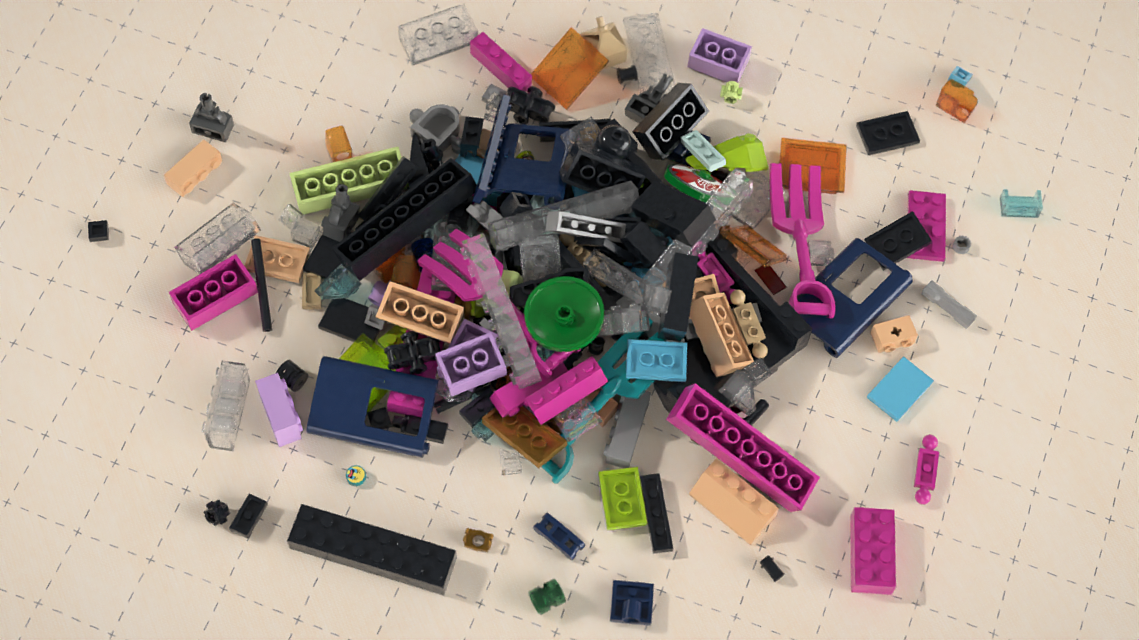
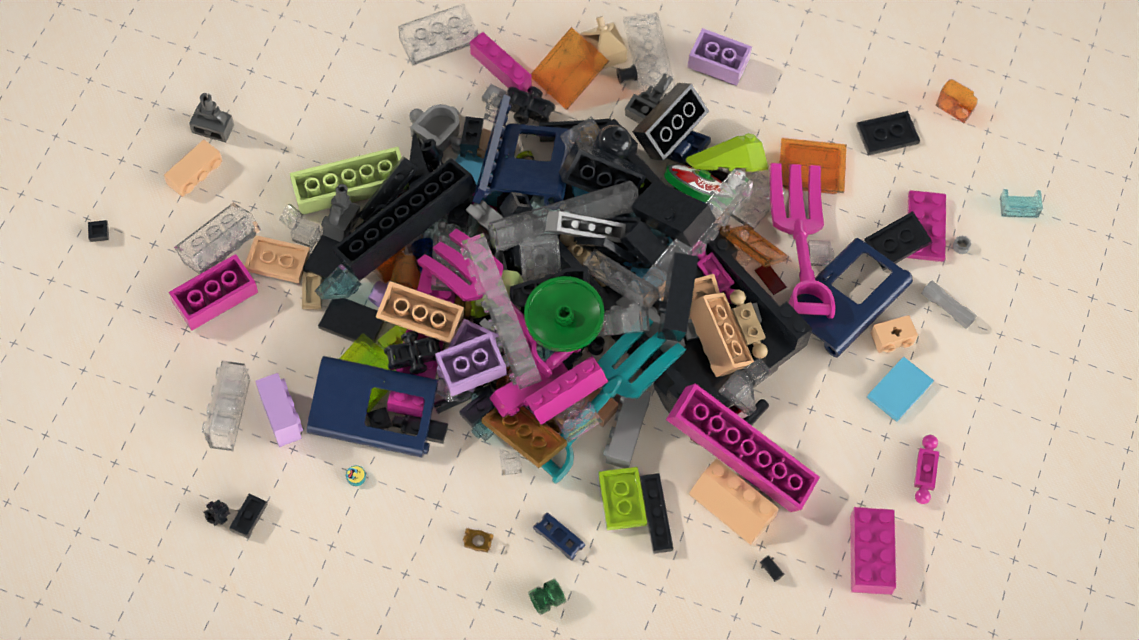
black piece [251,238,272,332] -> none
black piece [276,359,308,392] -> none
black brick [287,504,457,595] -> none
clear orange piece [325,125,352,163] -> none
light grey plate [364,304,386,330] -> none
dark blue plate [610,580,654,626] -> none
medium azure tile [626,339,687,382] -> none
clear slope [643,282,672,316] -> none
light aqua plate [681,130,726,172] -> none
yellowish green gear [720,81,743,104] -> none
medium azure plate [948,66,973,89] -> none

